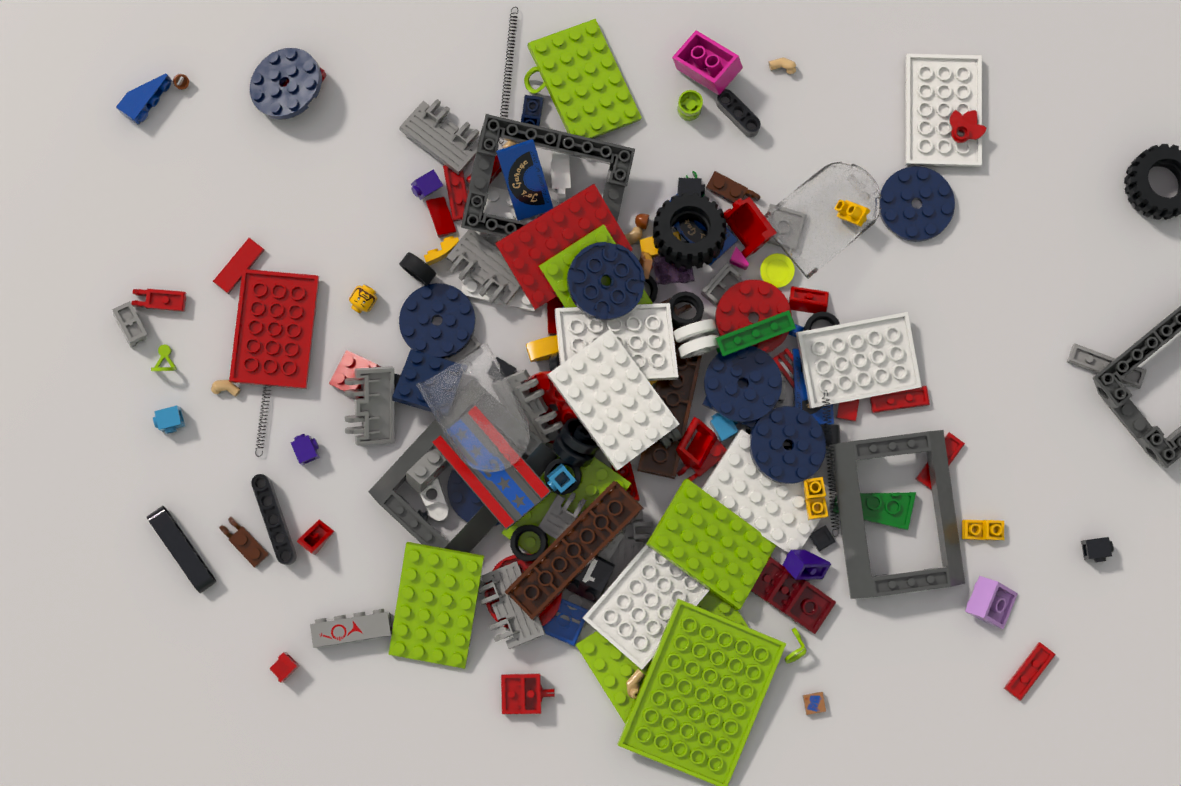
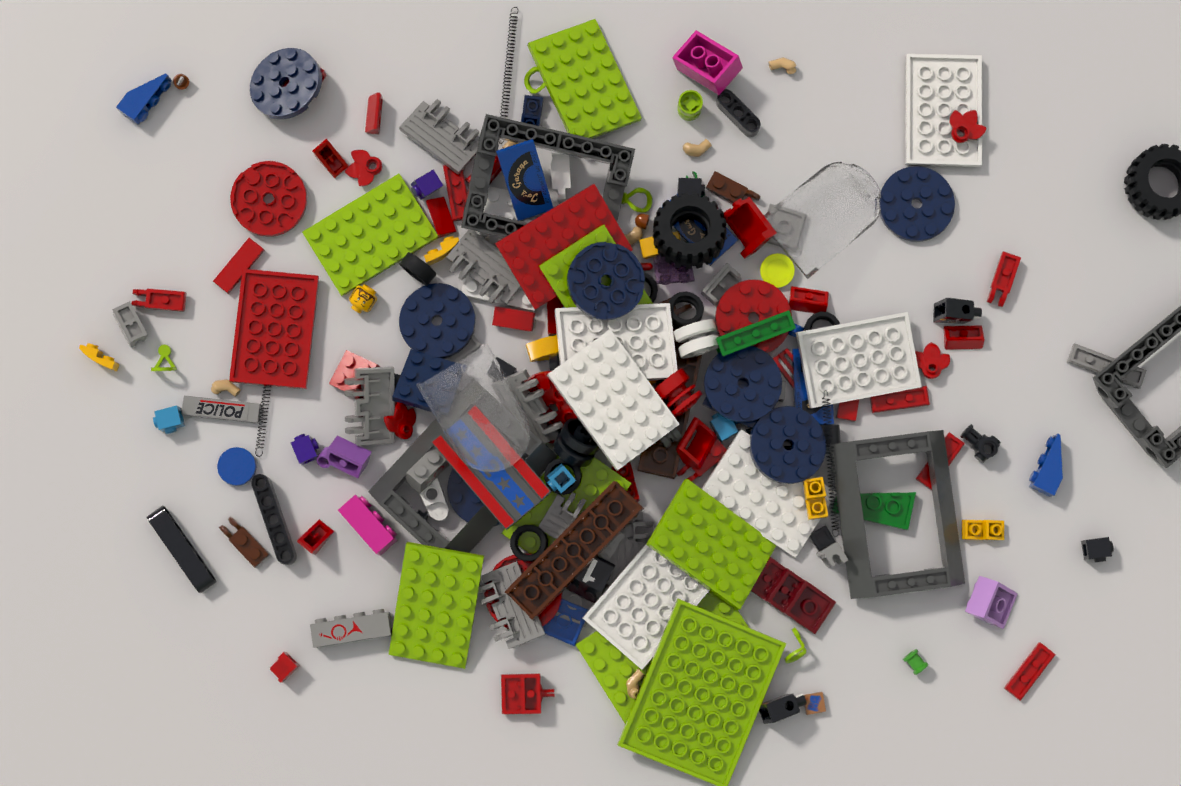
medium nougat tile [639,252,653,279] -> none
dark pink slope [729,247,749,270] -> none
dark purple slope [782,550,831,580] -> none
yellow hips [834,200,871,227] -> none
none -> yellow slope [79,343,119,371]
none -> light grey tile [181,396,261,423]
none -> blue tile [217,447,257,486]
none -> red plate [230,161,307,237]
none -> lime plate [302,174,439,296]
none -> red slope [312,139,348,178]
none -> medium lavender hinge [316,435,372,478]
none -> dark pink brick [338,494,398,556]
none -> red plate [345,150,382,186]
none -> red slope [365,92,383,134]
none -> red plate [384,402,416,439]
none -> red slope [492,306,535,332]
none -> lime piece [621,187,652,212]
none -> red wheel [655,368,703,417]
none -> tan arm [683,139,712,157]
none -> black torso [759,693,807,724]
none -> light grey hinge [816,542,848,568]
none -> bright green bush [903,649,929,675]
none -> red plate [915,342,950,379]
none -> black torso [933,298,982,324]
none -> red slope [943,325,984,350]
none -> black connector [960,424,1001,463]
none -> red hinge [987,251,1021,307]
none -> blue slope [1029,434,1063,497]

